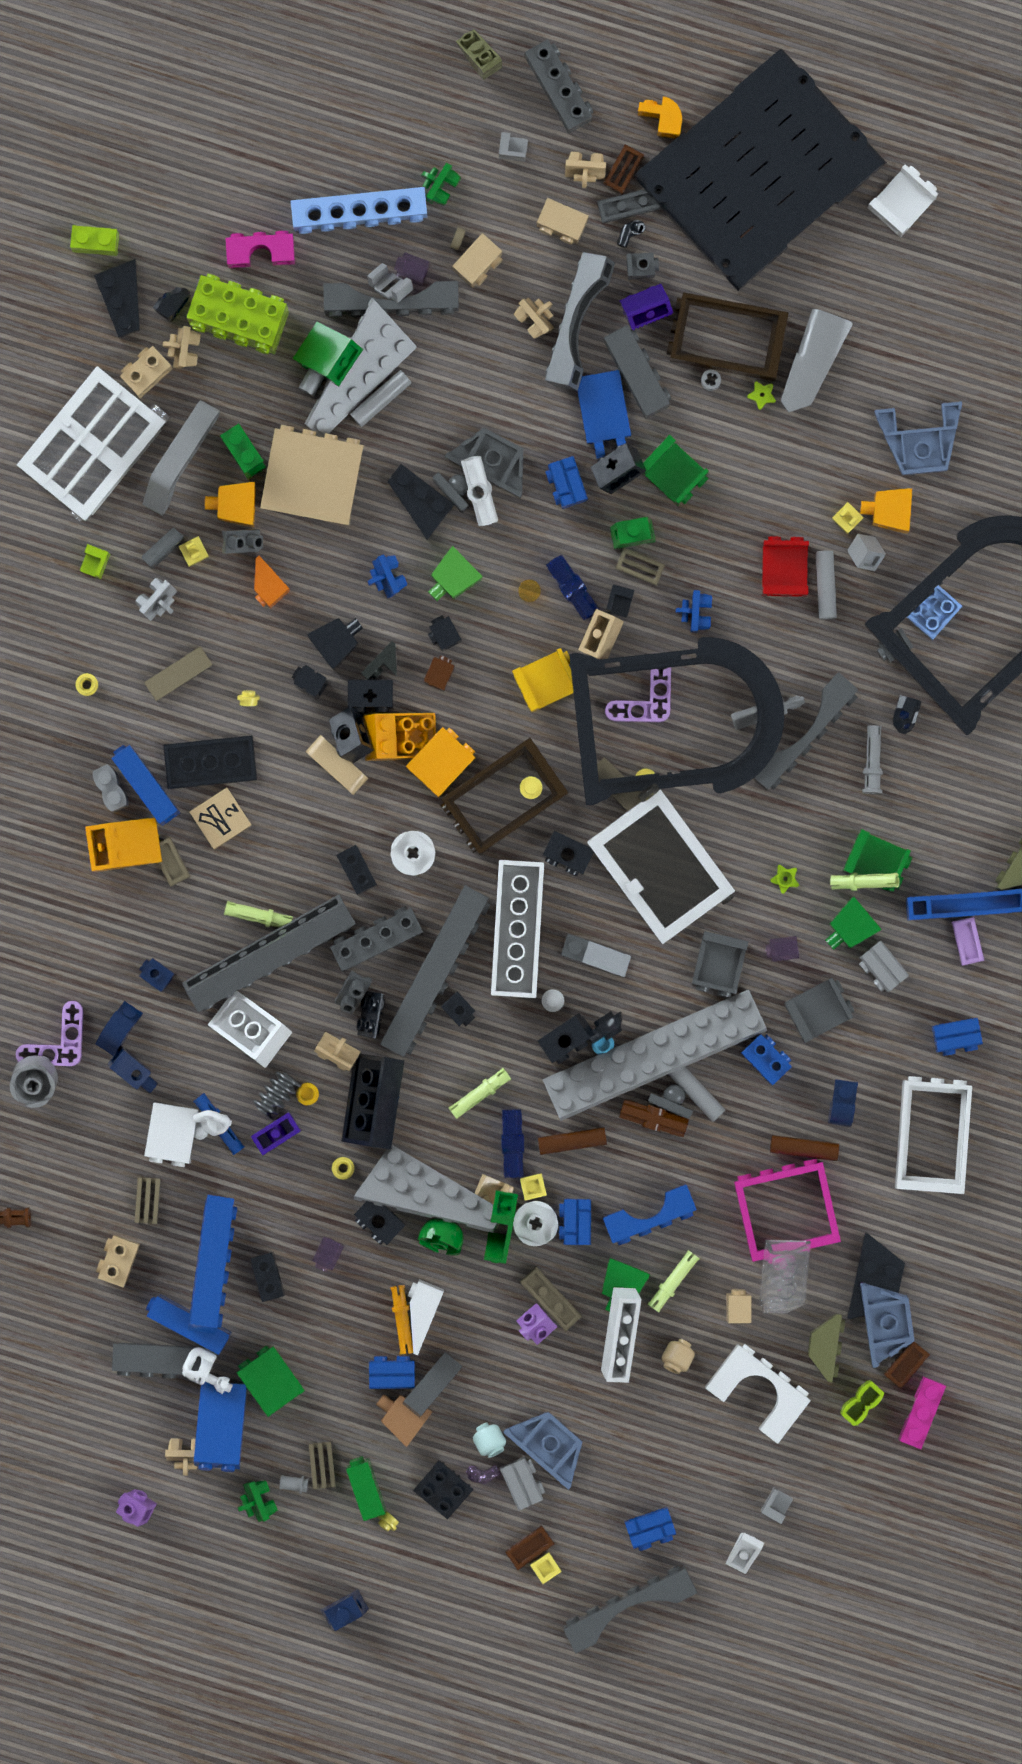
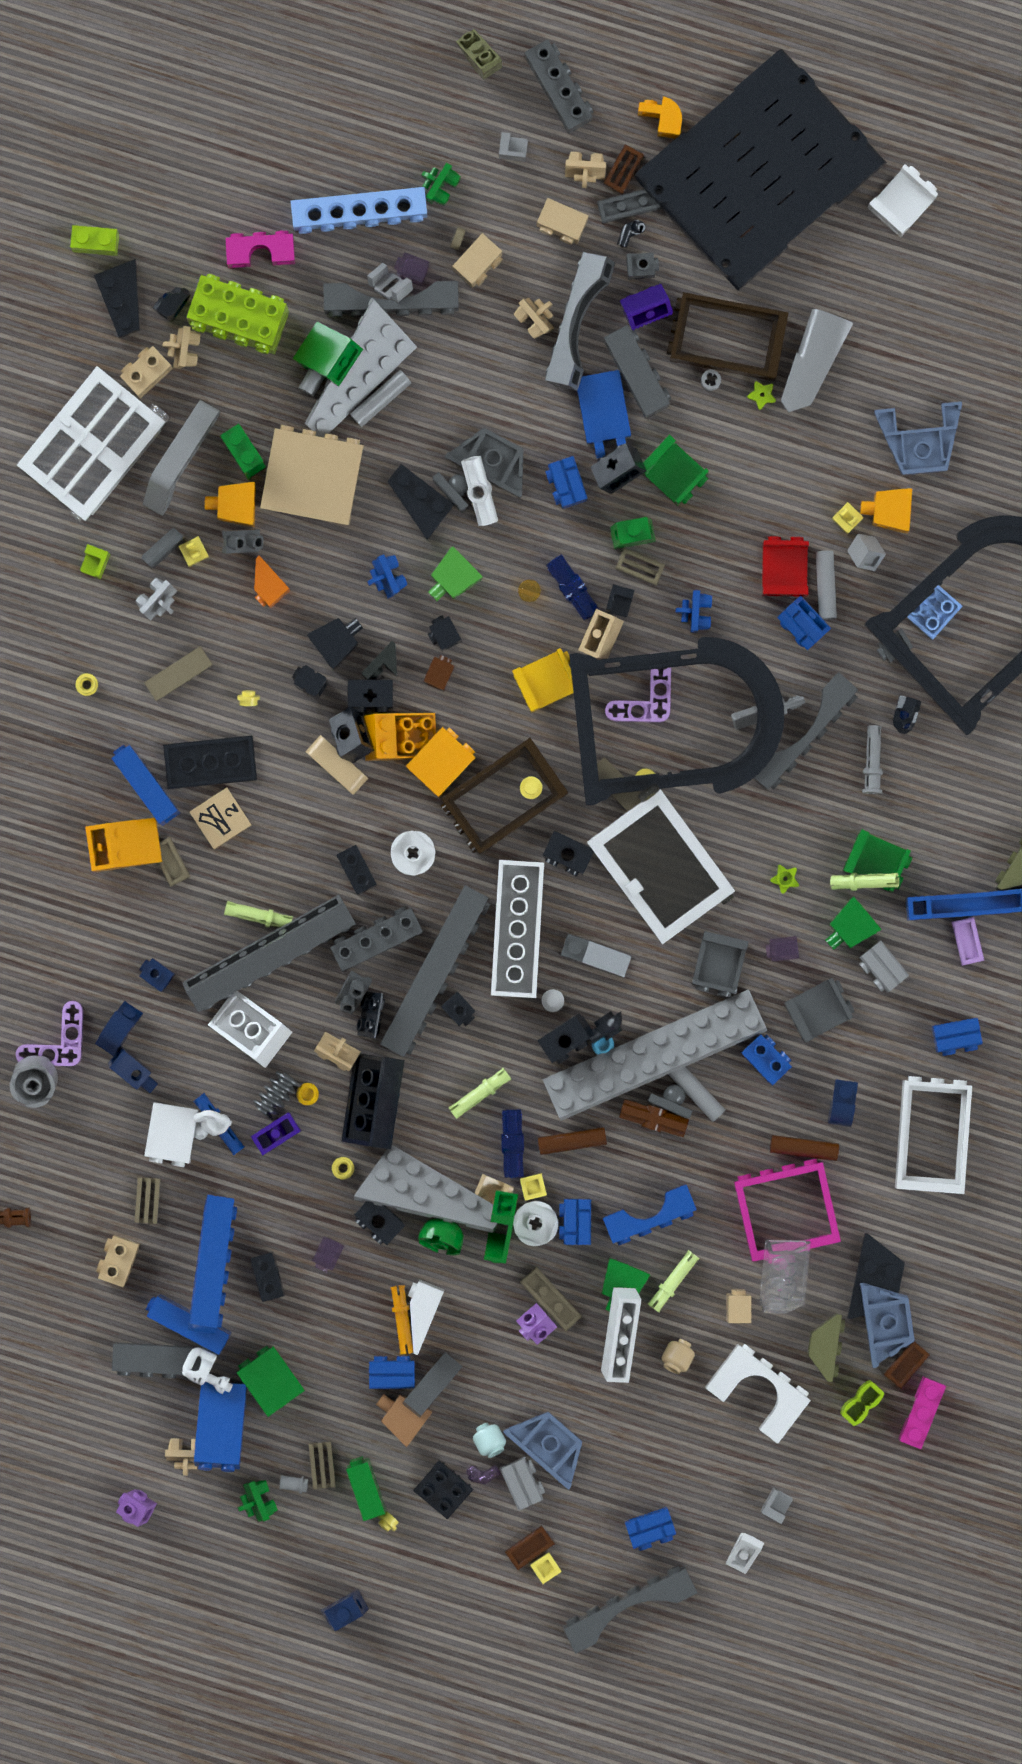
light grey brick [93,764,129,813] -> none
none -> blue brick [777,596,831,650]

